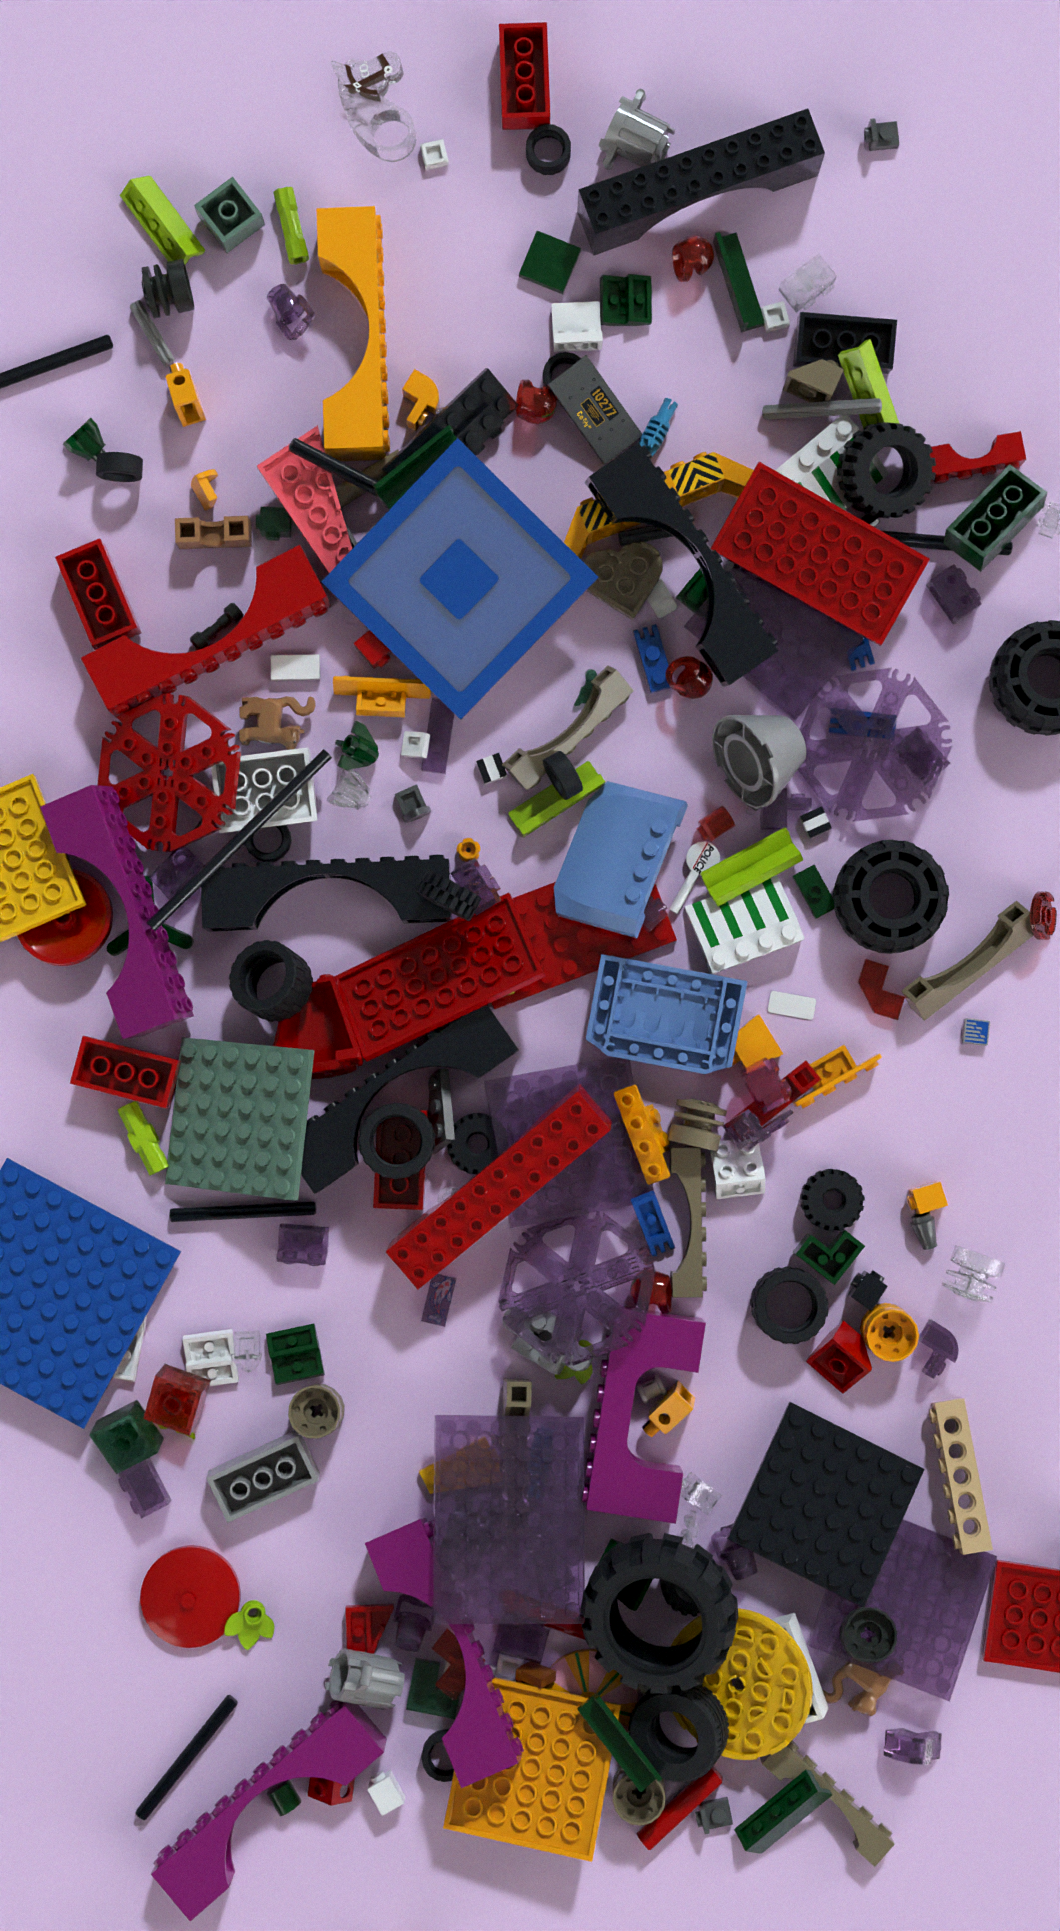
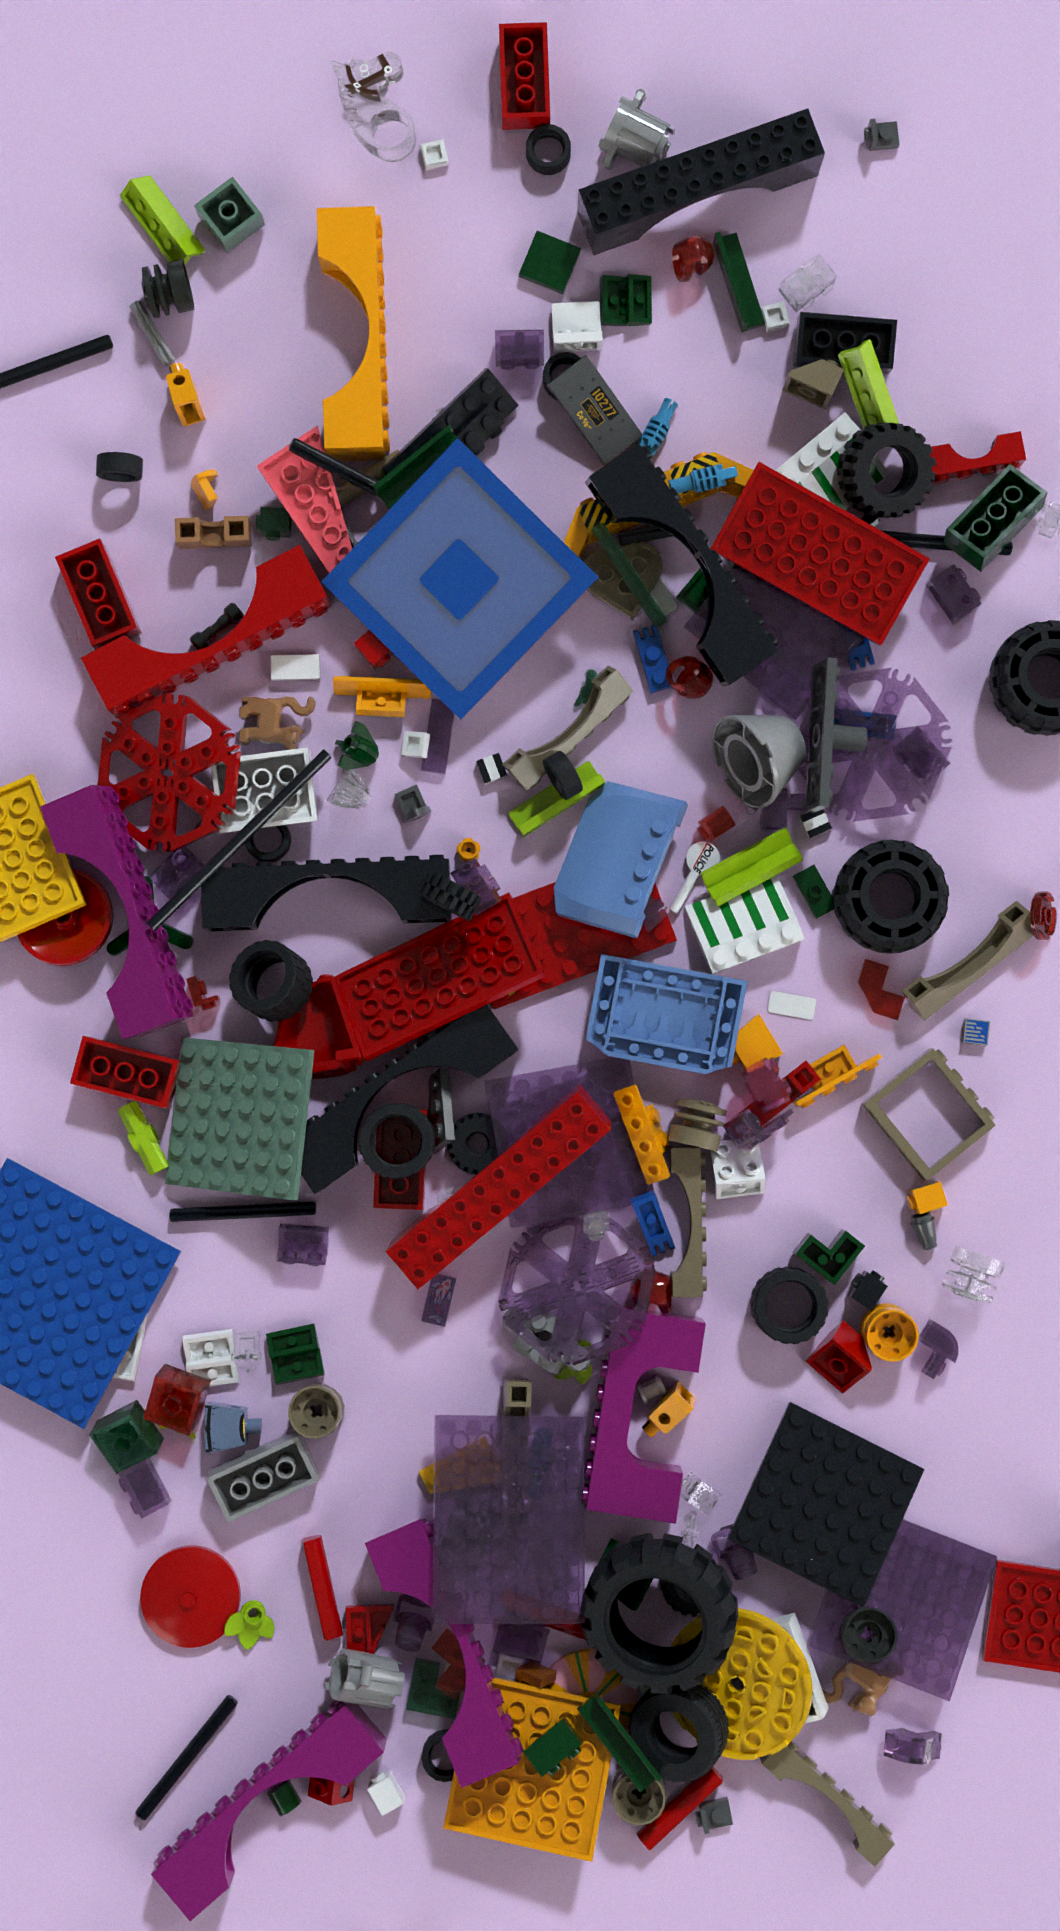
dark green brick [63,418,106,461] -> none
clear purple piece [267,284,315,340] -> none
lime axle [273,187,309,265] -> none
light orange brick [402,369,440,431] -> none
clear red helmet [516,379,557,425] -> none
dark green panel [734,1769,832,1854] -> none
light grey axle [762,398,882,420] -> none
black tyre [800,1169,865,1231] -> none
tan brick [929,1398,993,1555] -> none
none -> clear red bracket [186,976,221,1011]
none -> sand blue torso [205,1402,262,1453]
none -> red brick [302,1535,343,1641]
none -> clear purple brick [495,330,544,370]
none -> dark green brick [523,1716,583,1777]
none -> clear piece [583,1211,609,1241]
none -> clear green axle [592,523,667,627]
none -> dark azure hinge [668,464,738,493]
none -> dark grey plate [805,658,867,813]
none -> dark tan window [861,1048,996,1181]

